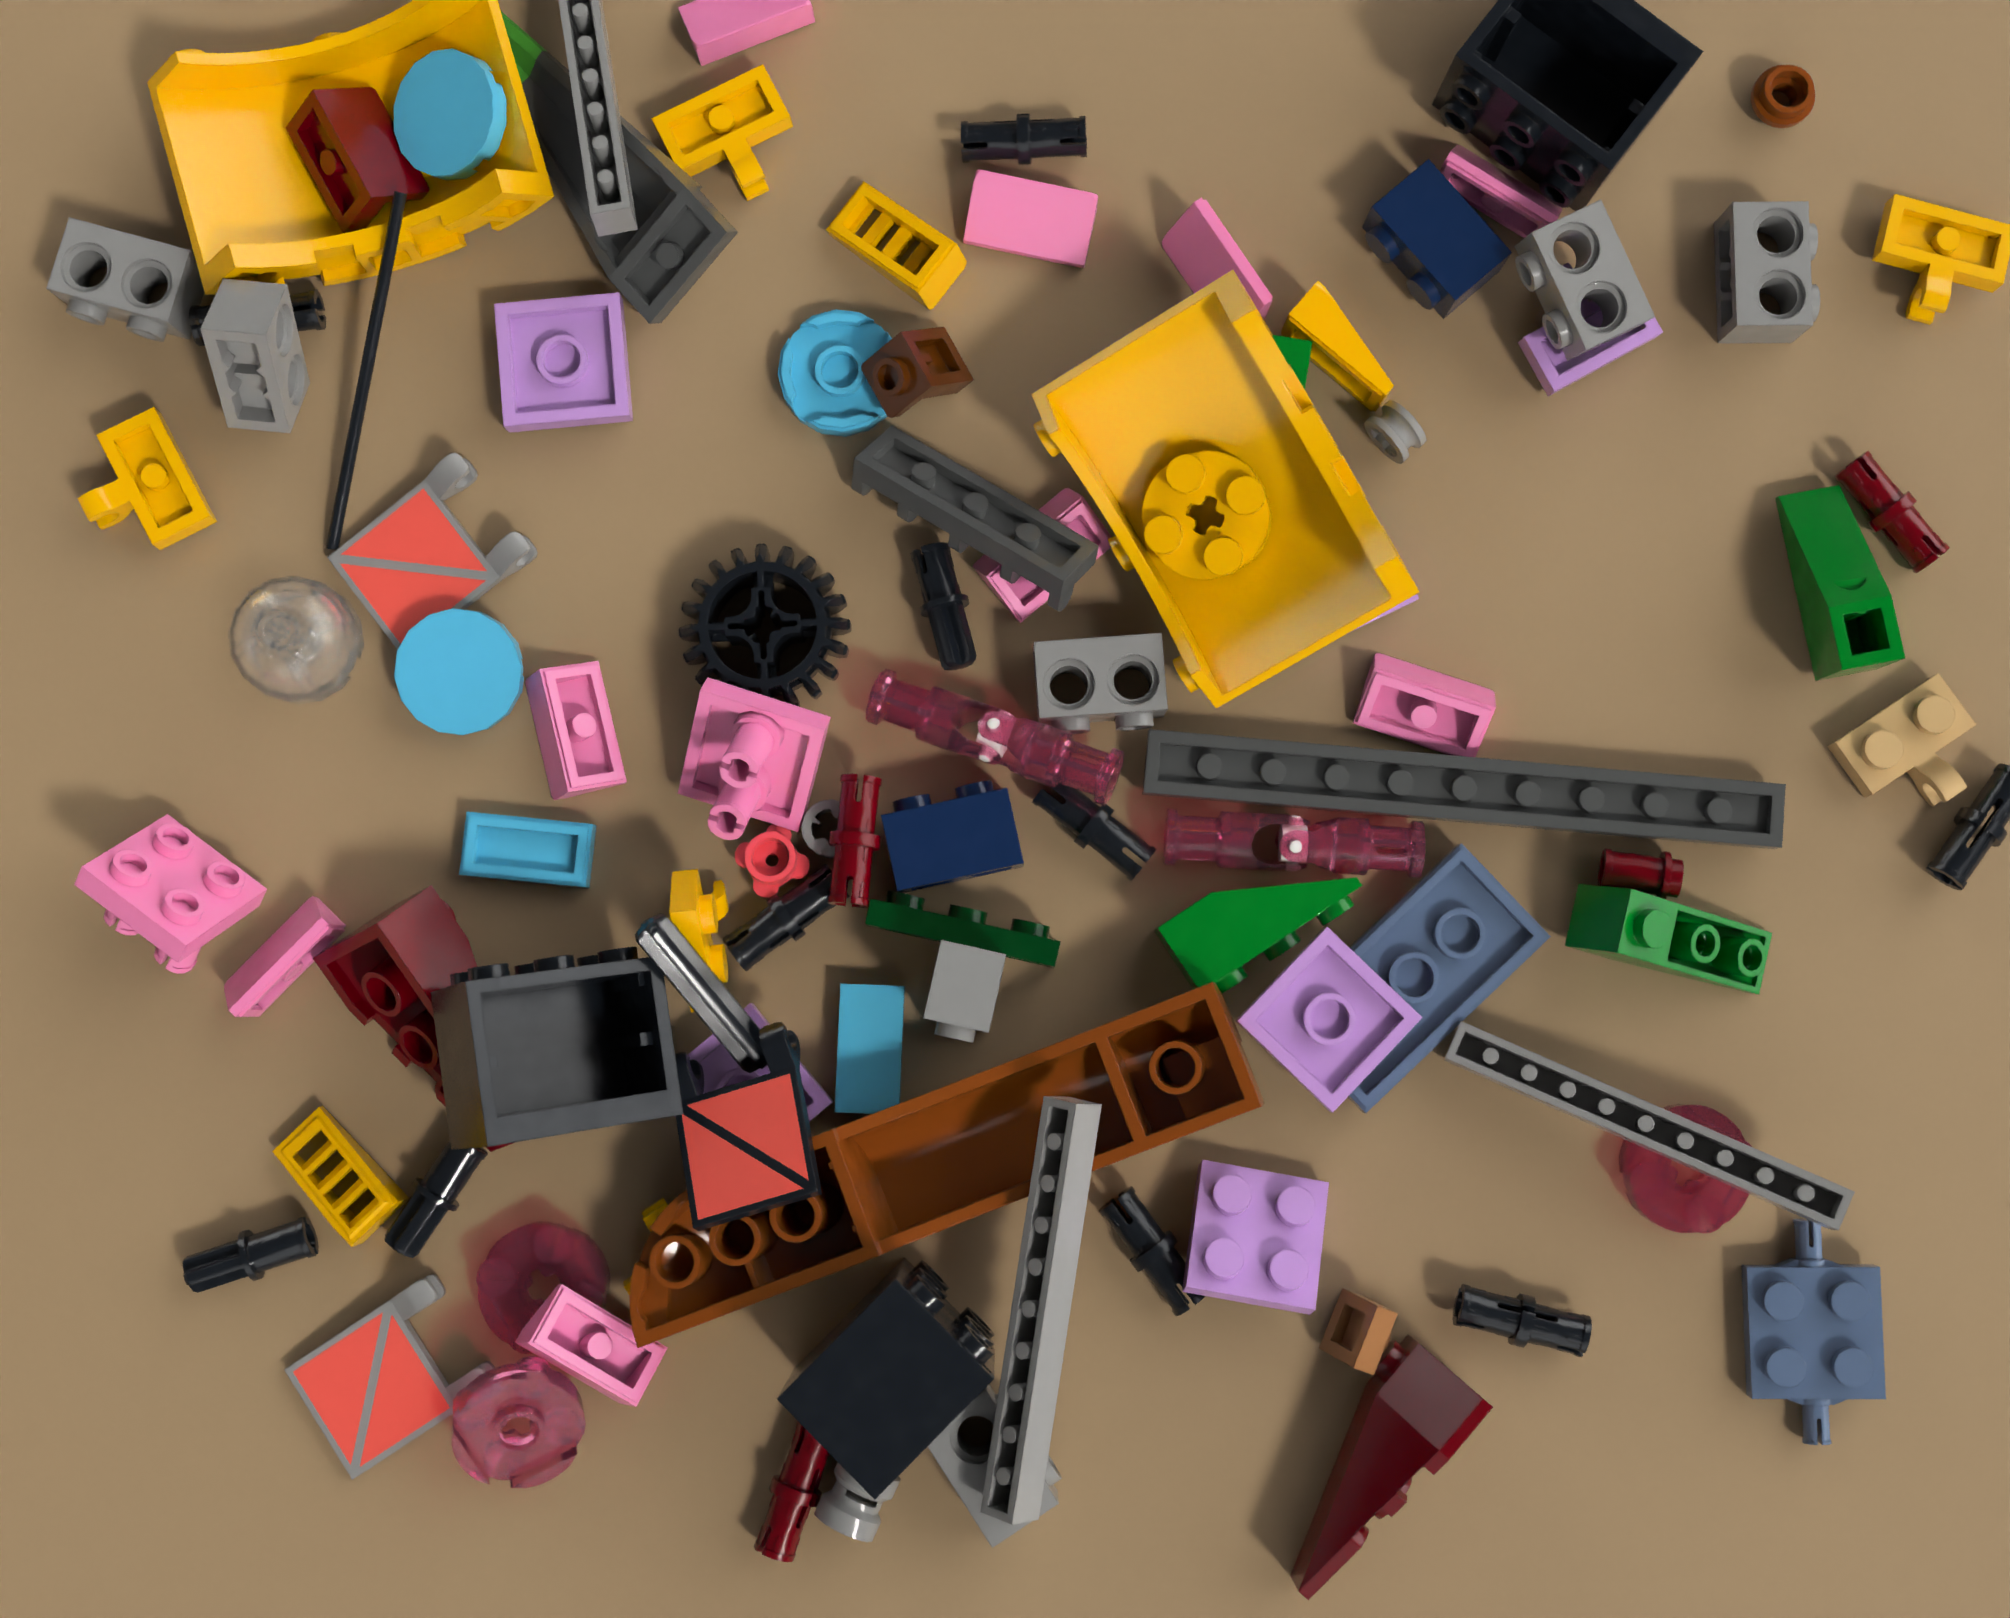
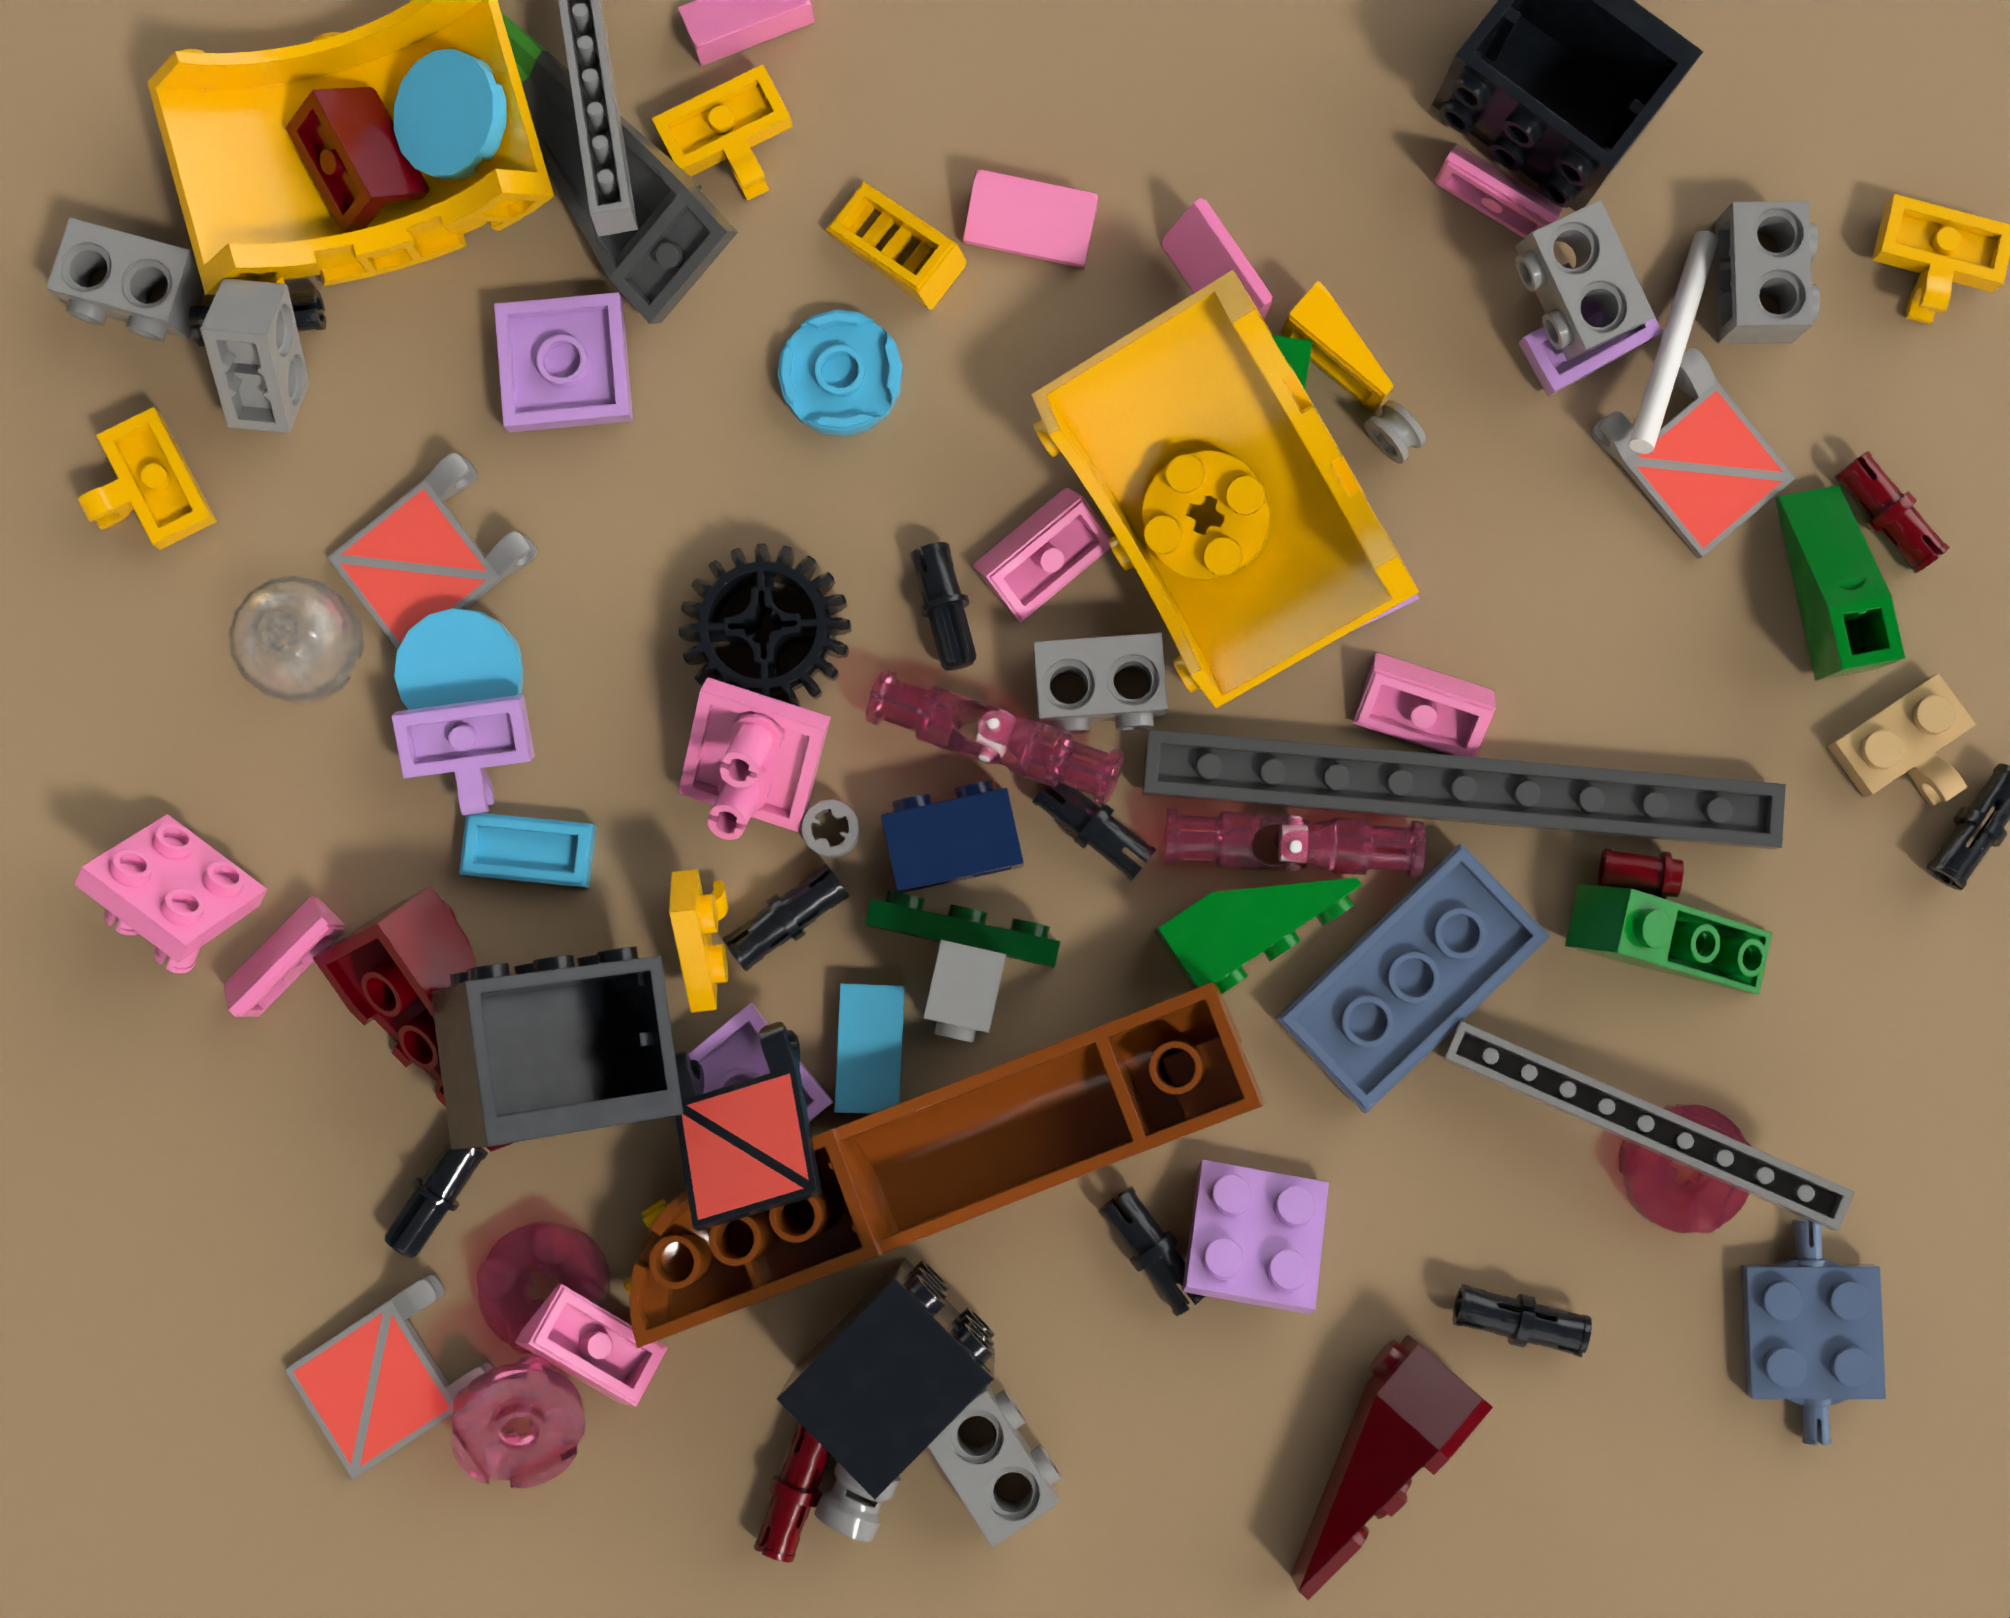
black axle [182,1216,319,1293] -> none
yellow slope [272,1106,409,1247] -> none
black axle [326,191,407,550] -> none
bright pink slope [525,661,627,800] -> none
axle [635,913,767,1073] -> none
coral plate [735,824,810,898] -> none
dark red pin [827,774,882,908] -> none
dark grey hinge [851,425,1099,612] -> none
reddish brown bracket [861,327,974,418] -> none
black pin [961,114,1087,165] -> none
light grey piece [980,1096,1102,1525] -> none
lavender plate [1235,927,1423,1112] -> none
medium nougat plate [1319,1288,1398,1375] -> none
dark blue brick [1362,159,1512,319] -> none
dark orange plate [1751,65,1815,128] -> none
none -> lavender plate [391,694,535,815]
none -> flag [1591,348,1796,559]
none -> white bar [1628,231,1719,454]

